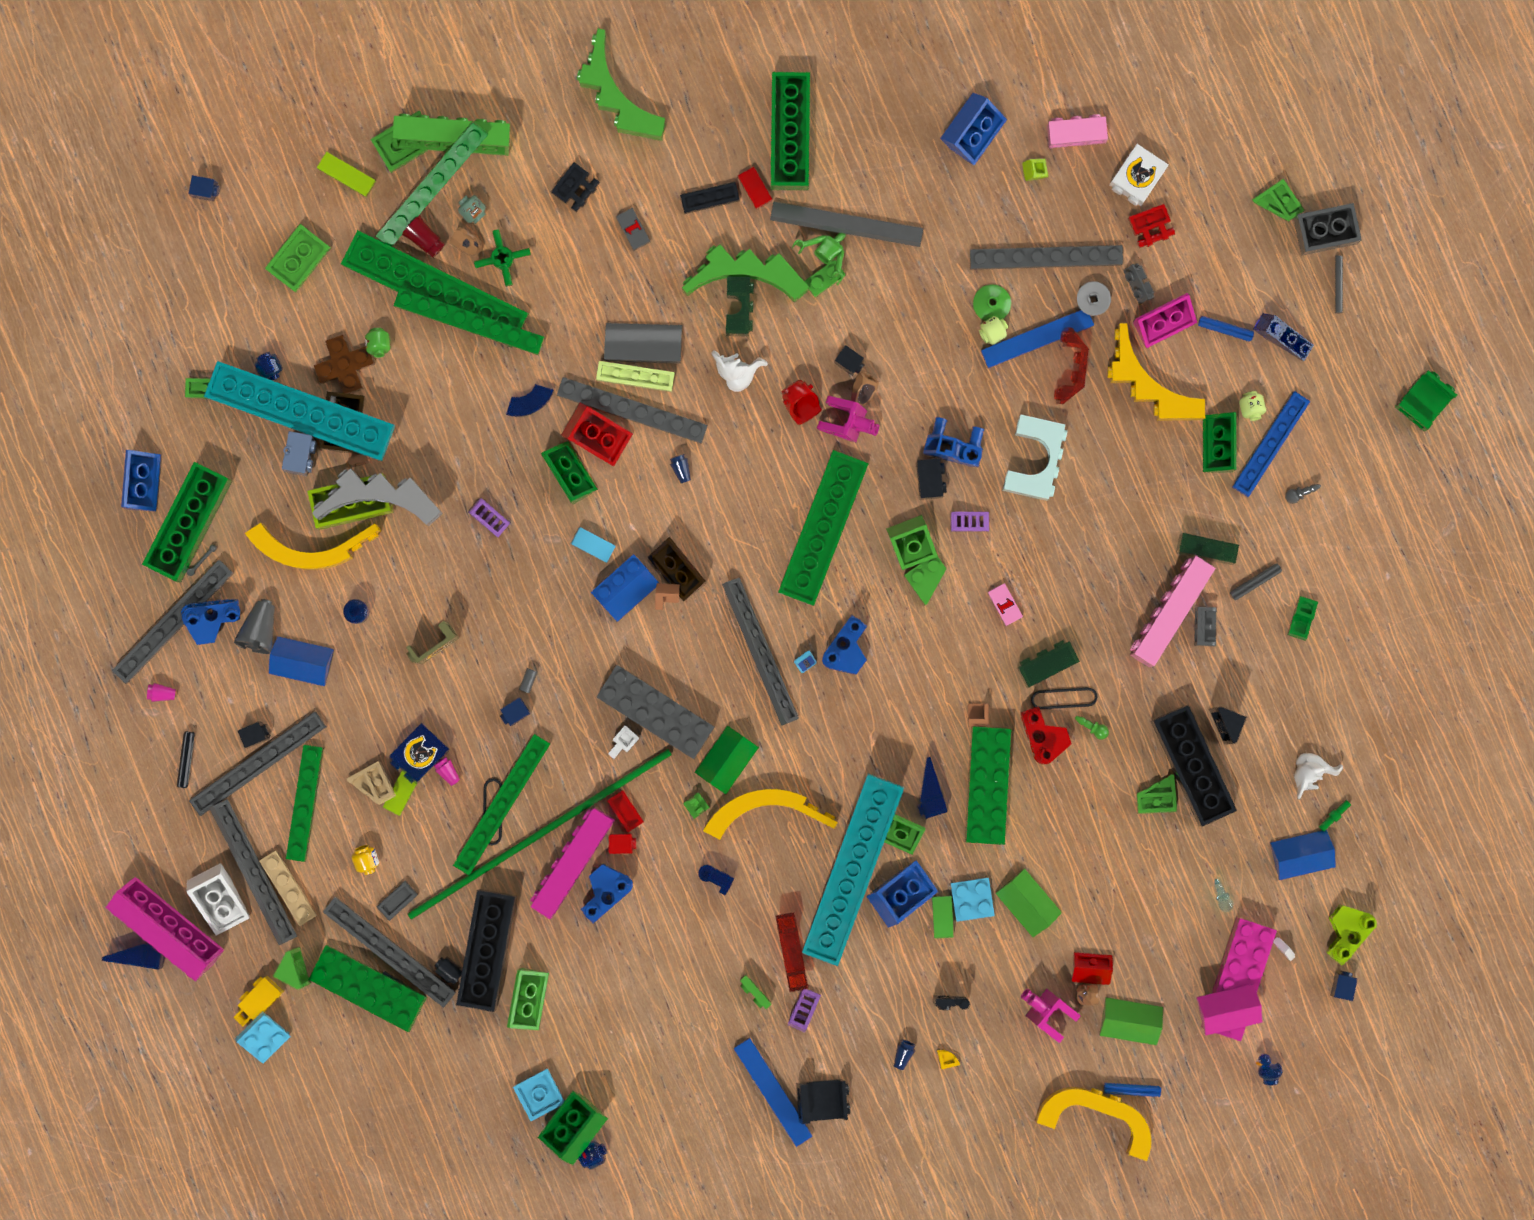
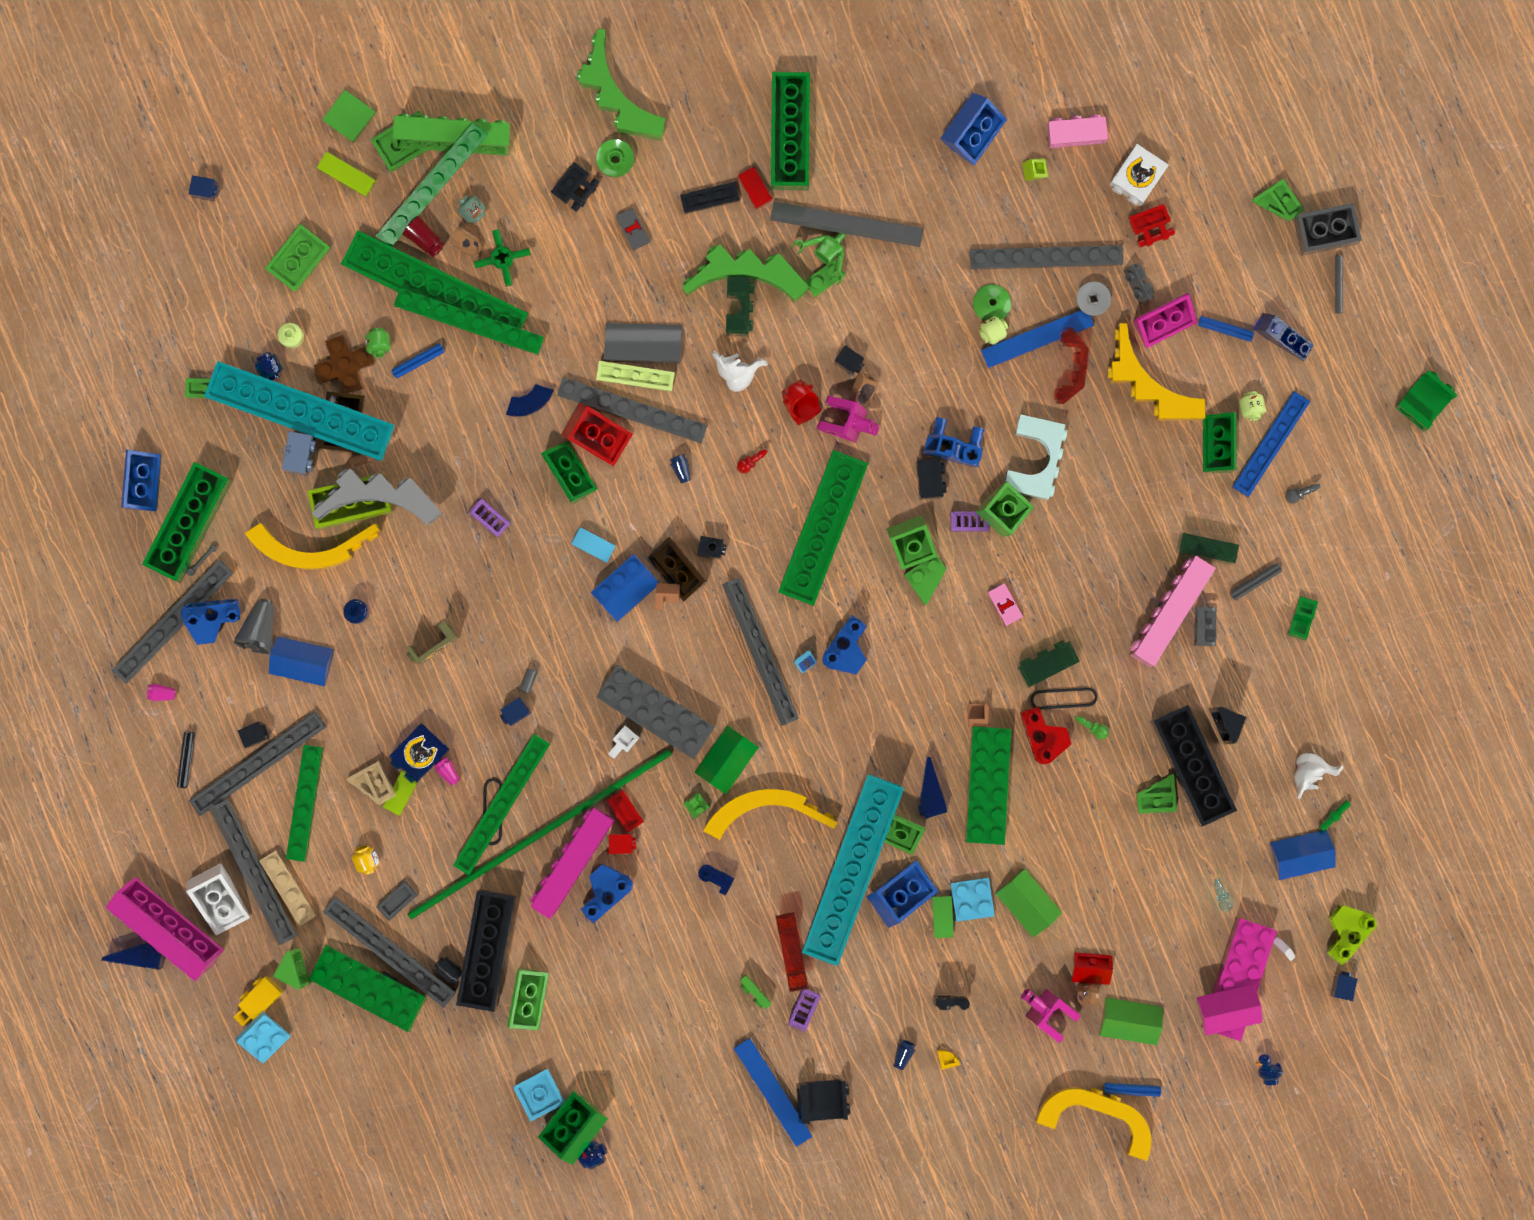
none -> yellowish green head [277,322,304,349]
none -> bright green tile [322,90,376,143]
none -> blue axle [391,344,444,378]
none -> bright green dish [596,139,634,177]
none -> black brick [698,536,727,560]
none -> red bar [737,449,768,474]
none -> bright green slope [975,481,1034,537]

